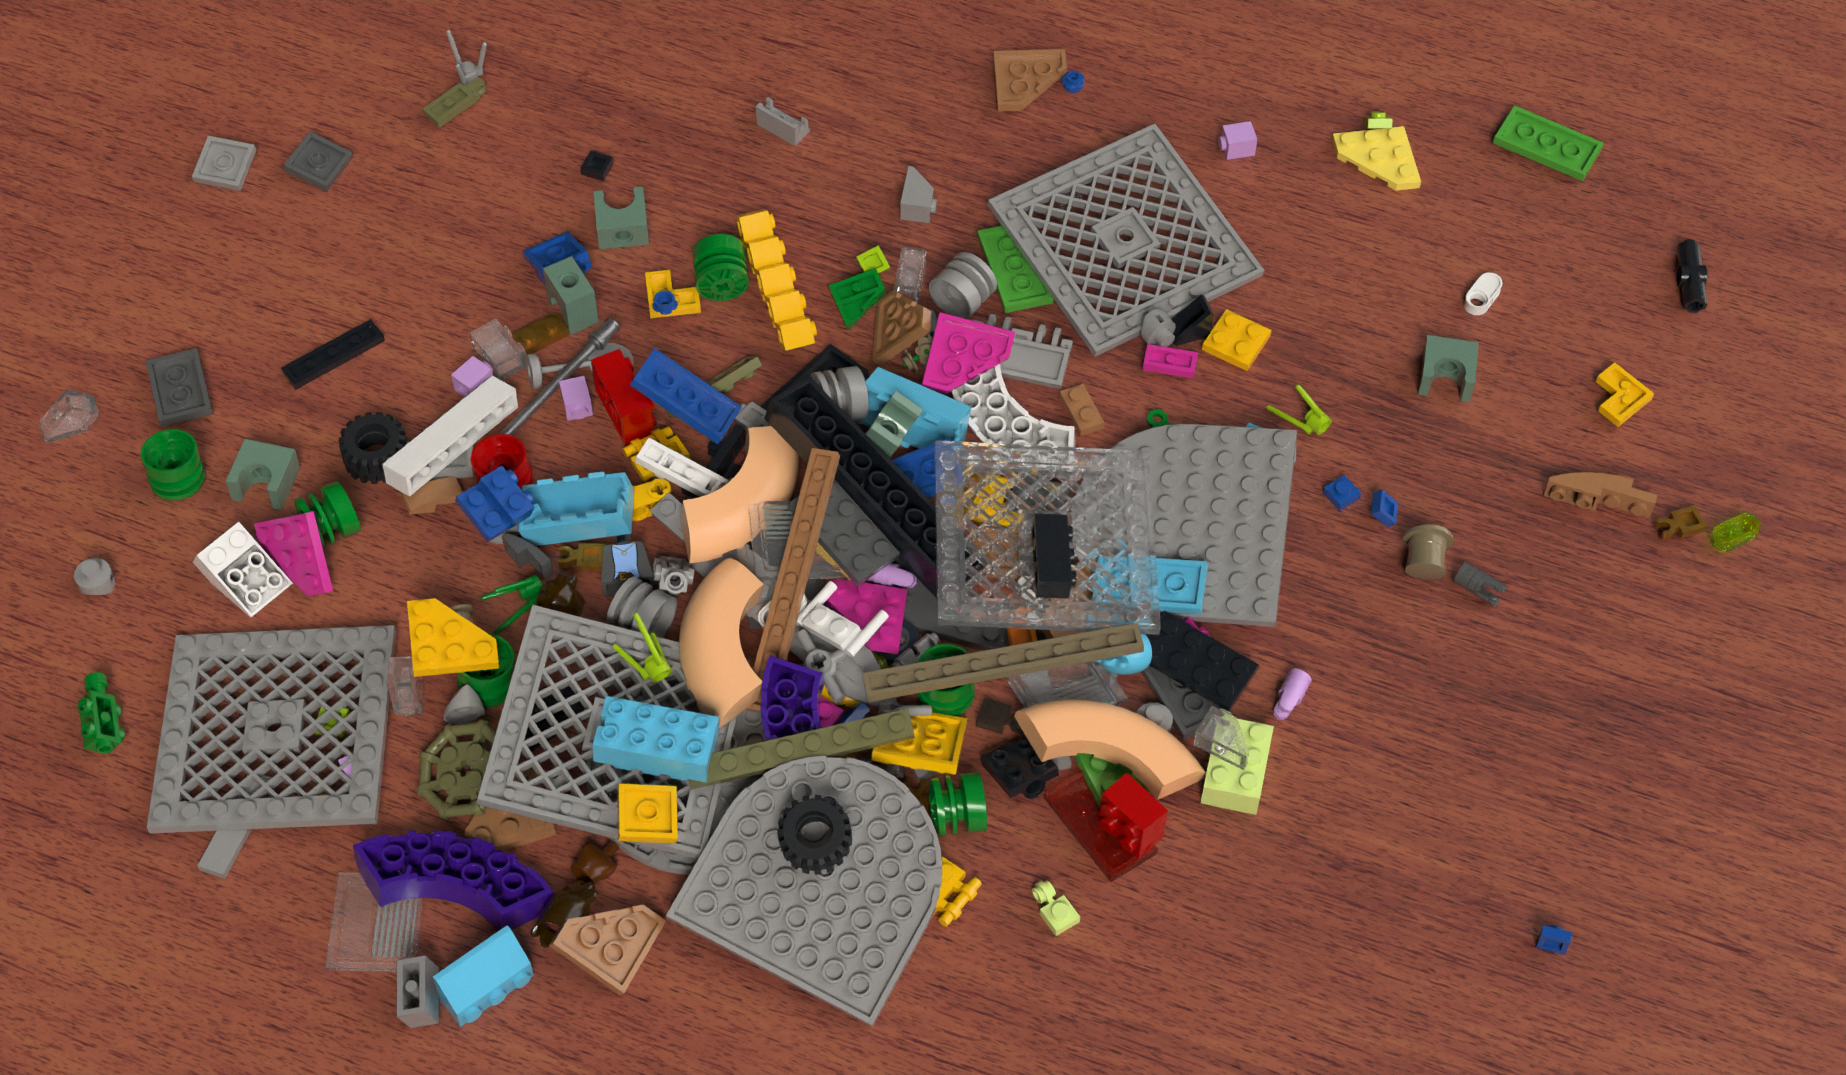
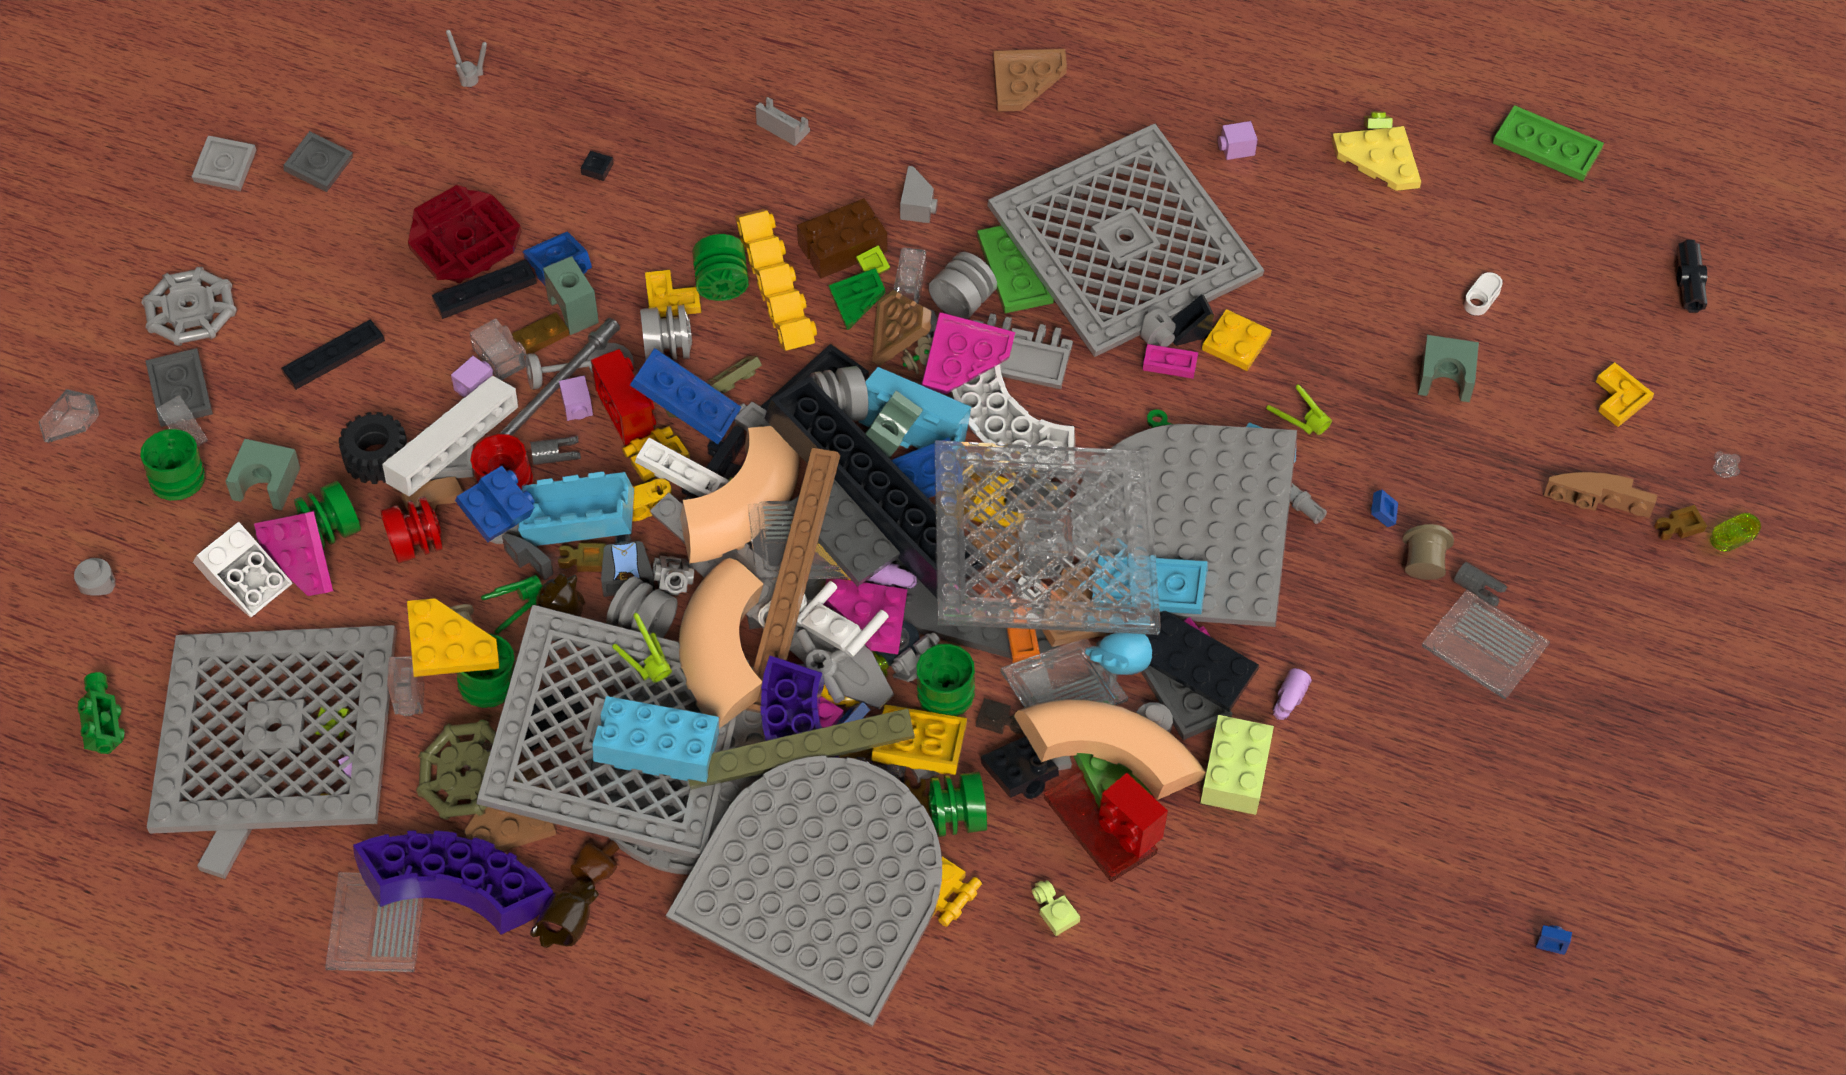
light grey brick [397,955,439,1028] -> none
olive hinge [422,77,487,128] -> none
medium azure slope [433,925,534,1027] -> none
light grey piece [443,684,485,724] -> none
medium nougat plate [549,905,666,995] -> none
sand green piece [593,186,649,250] -> none
yellow plate [617,784,678,843] -> none
blue plate [652,291,678,315] -> none
black tyre [777,795,852,875] -> none
dark tan plate [862,623,1144,702] -> none
light grey bar [878,698,932,716] -> none
black brick [1031,514,1076,599] -> none
medium nougat plate [1059,384,1105,437] -> none
blue plate [1061,71,1085,93] -> none
clear slope [1194,706,1250,770] -> none
blue plate [1323,475,1361,511] -> none
none -> light grey plate [141,267,237,346]
none -> clear plate [157,395,208,447]
none -> red wheel [380,496,443,564]
none -> dark red piece [408,185,522,283]
none -> black plate [432,260,537,319]
none -> dark grey hinge [530,436,581,465]
none -> light grey wheel [640,305,692,360]
none -> reddish brown piece [797,198,887,279]
none -> light grey pin [1290,483,1327,524]
none -> clear piece [1422,590,1550,699]
none -> clear plate [1713,451,1741,478]

